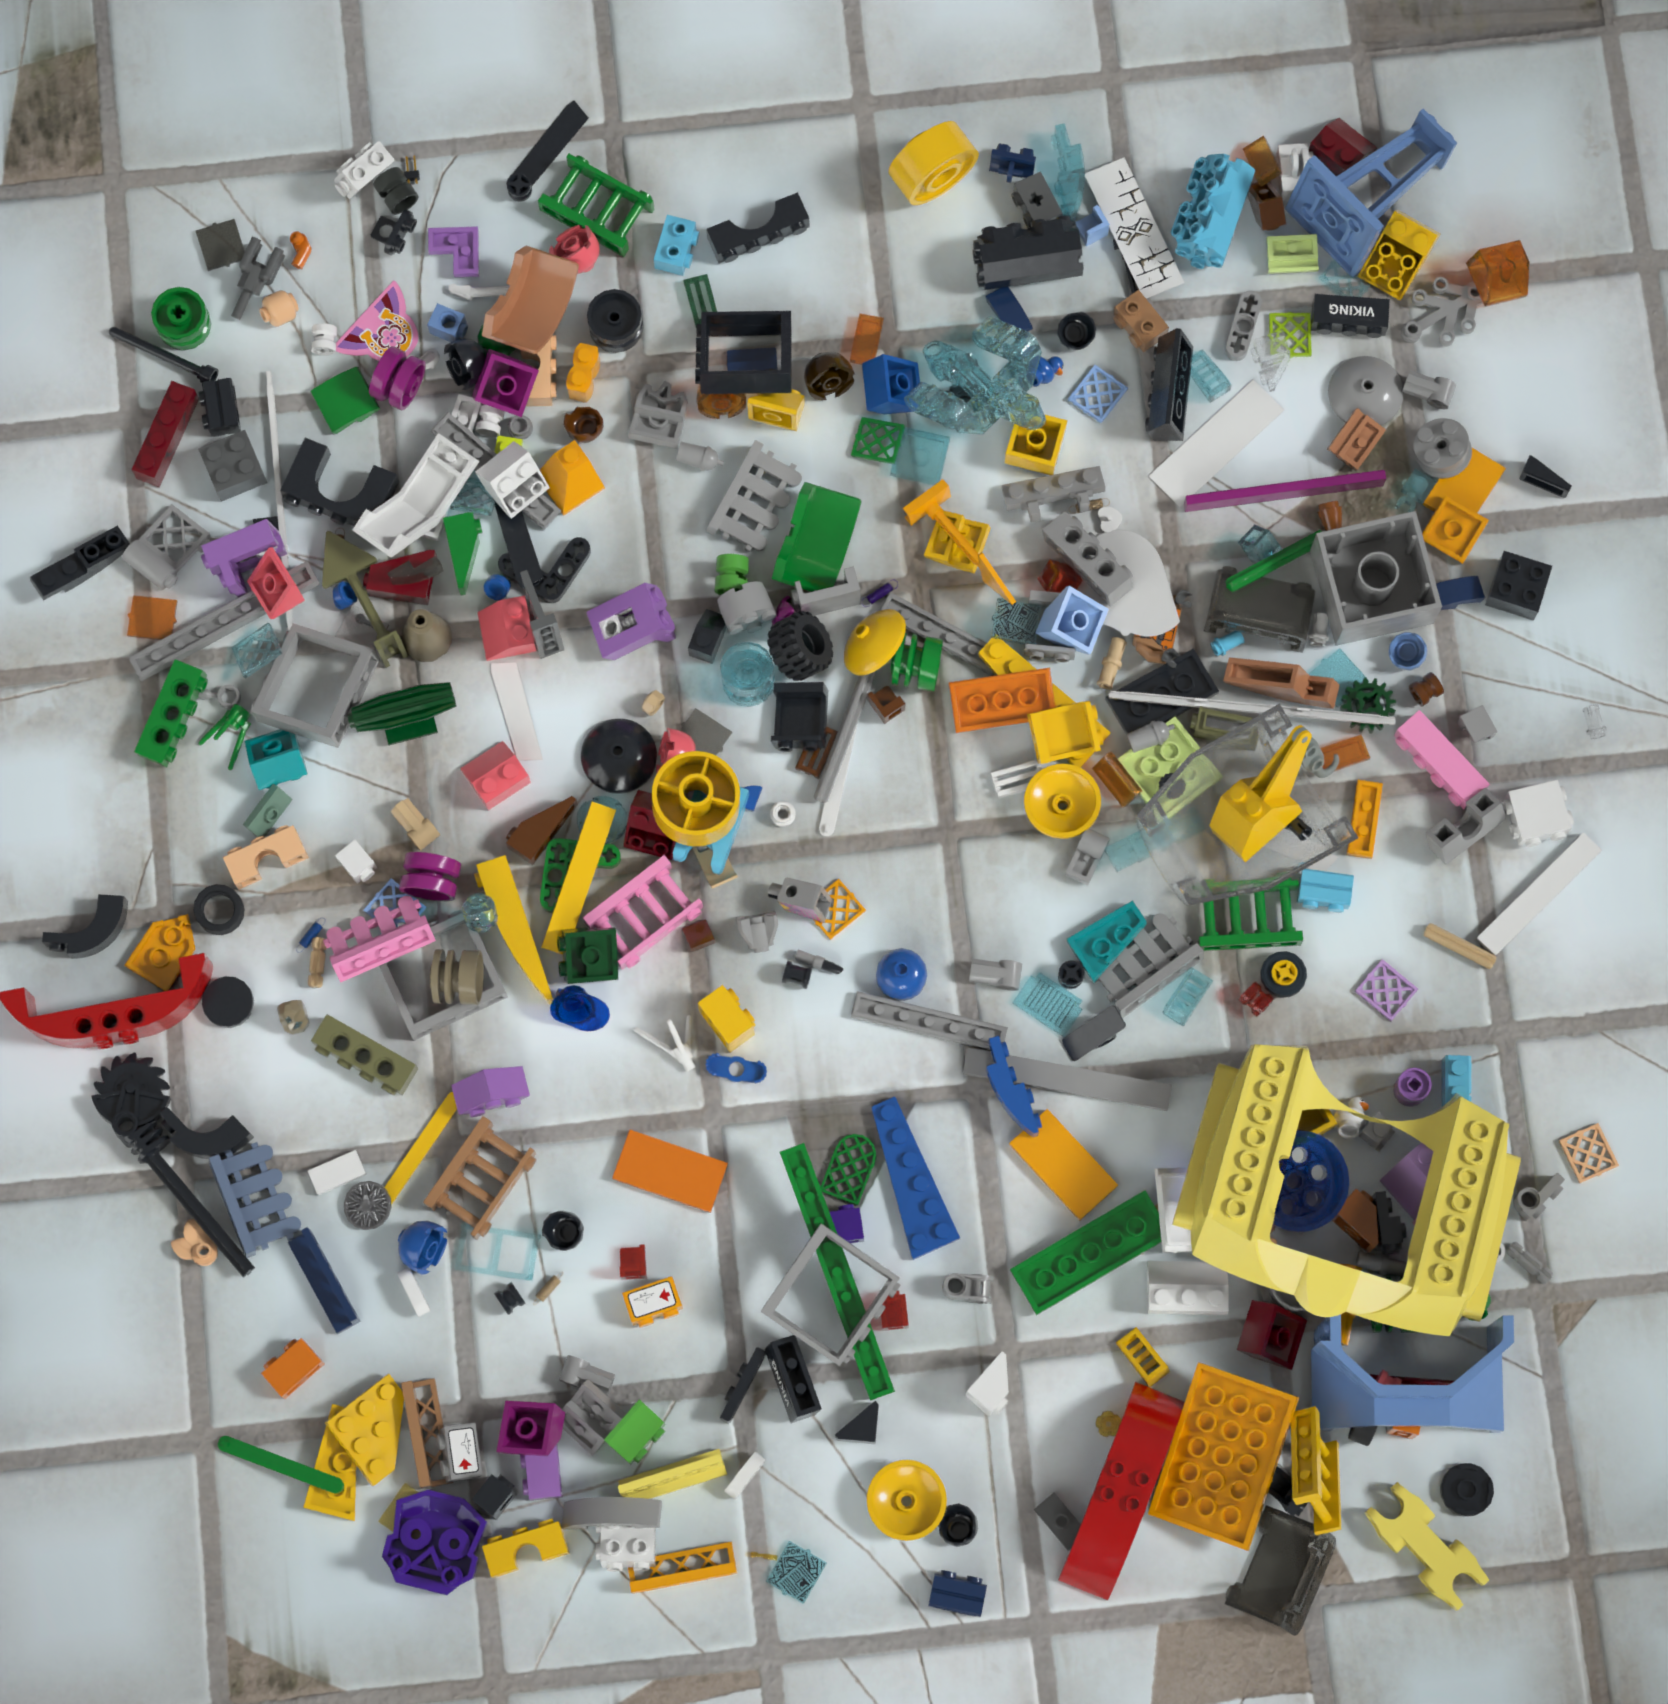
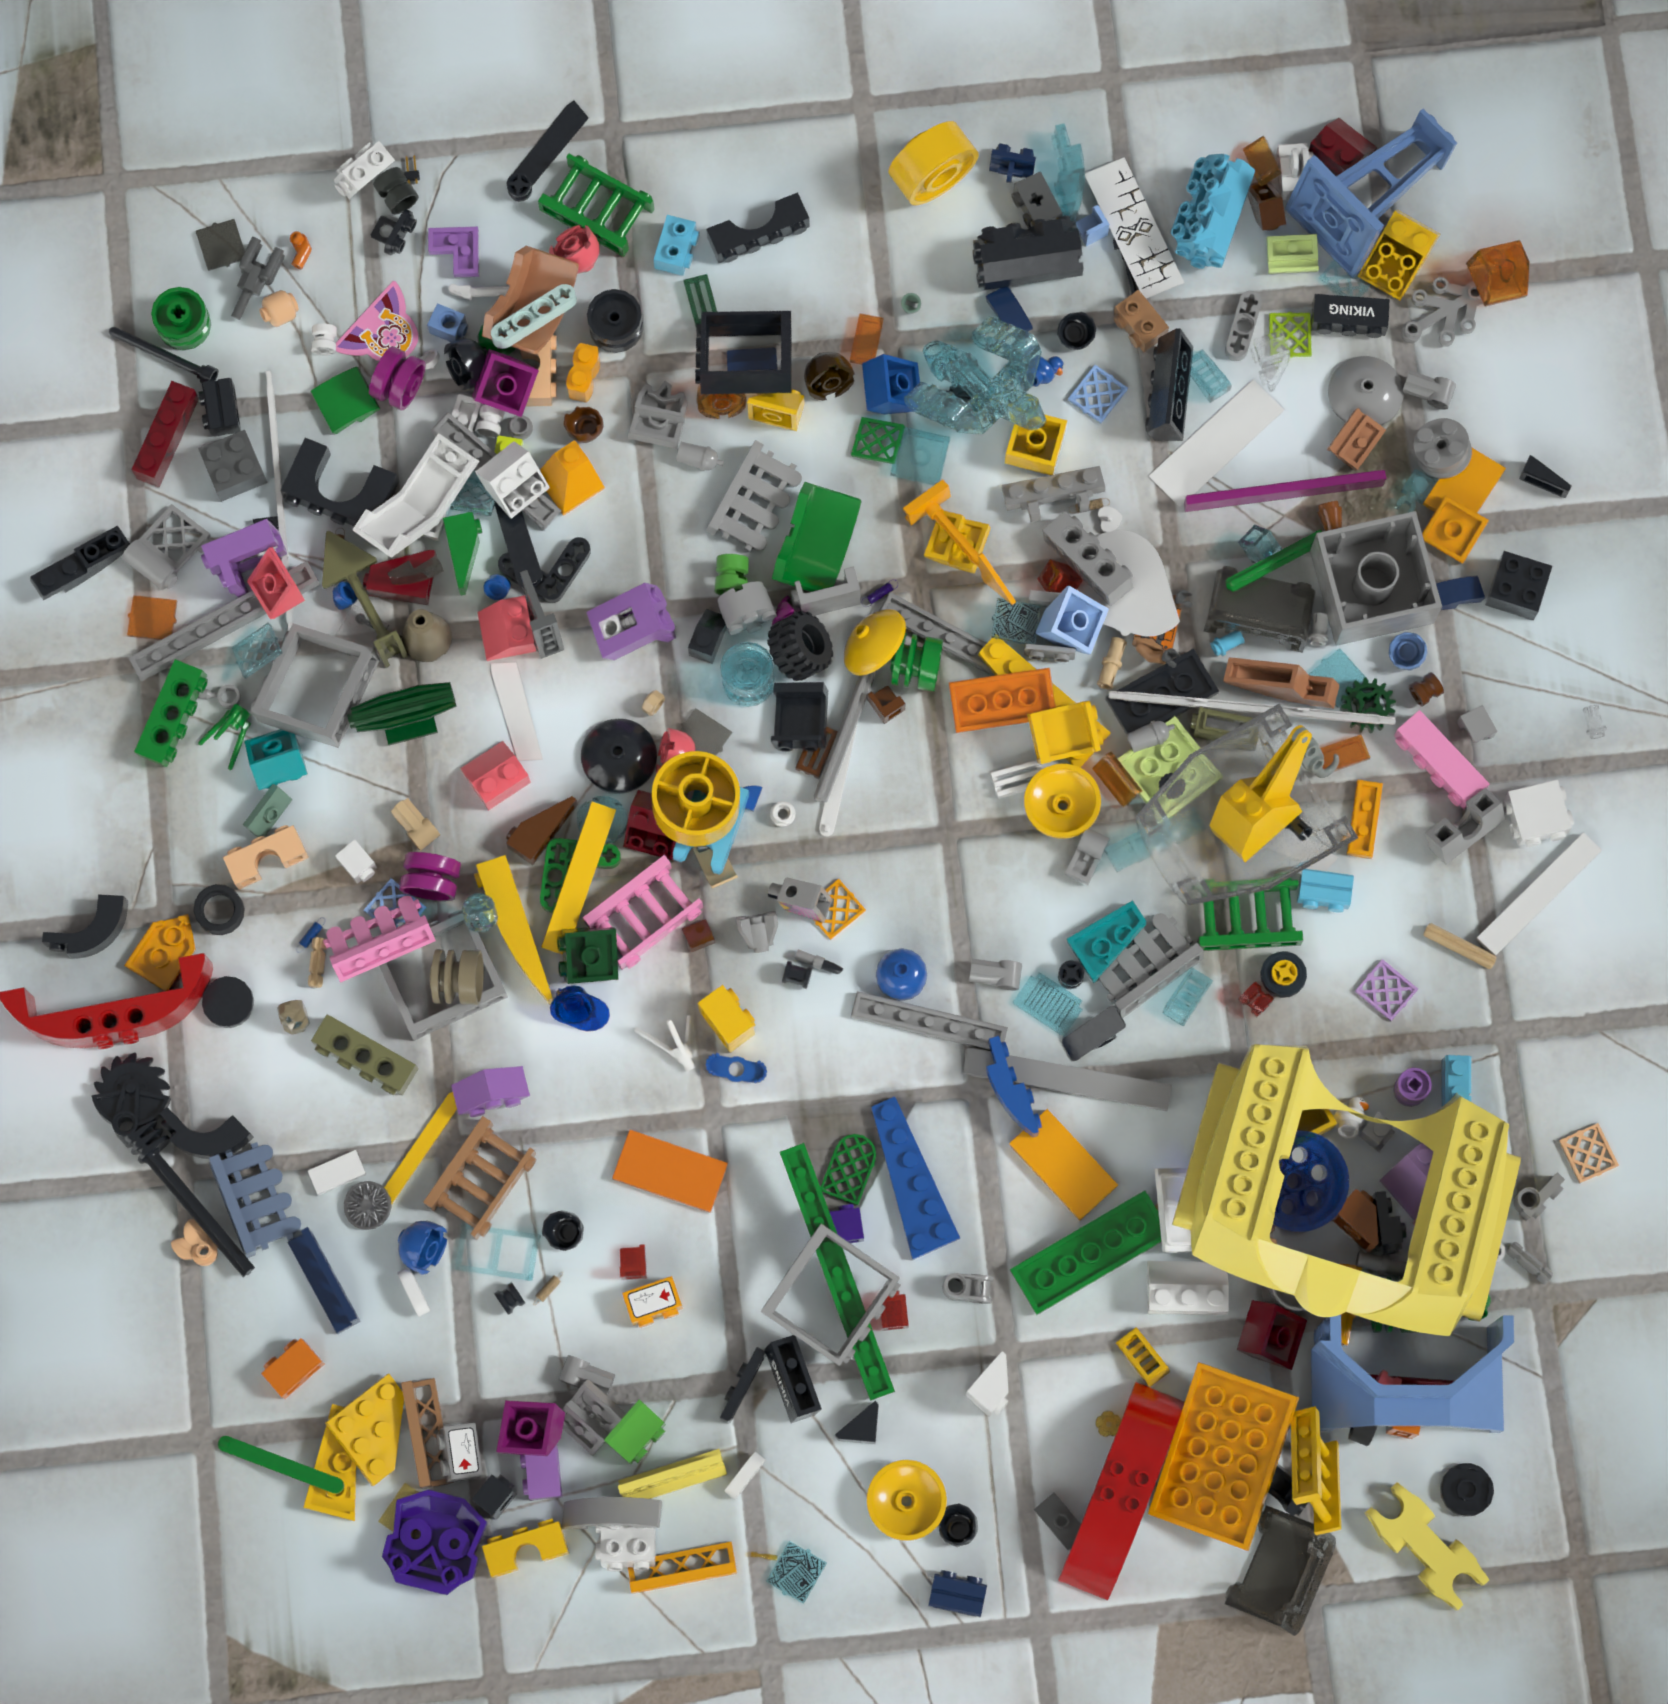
none -> light aqua beam [491,284,577,349]
none -> sand green hinge [901,293,921,314]

